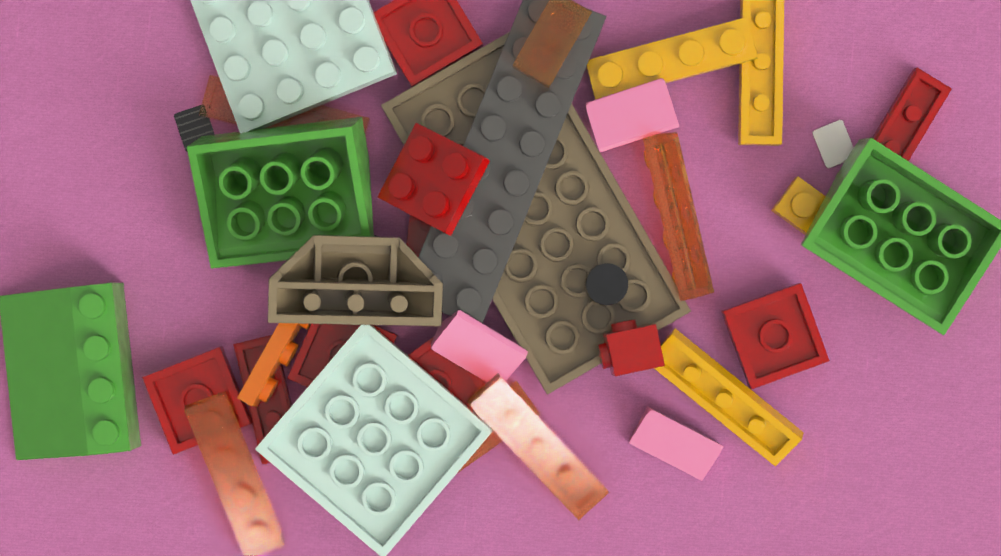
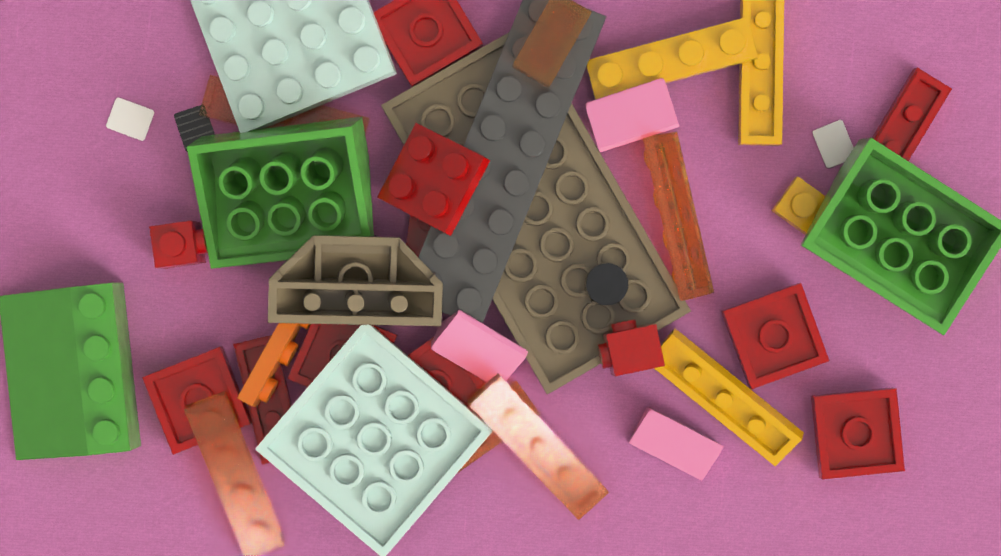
none -> white sticker [106,97,154,141]
none -> red brick [149,220,208,269]
none -> red plate [811,387,905,480]

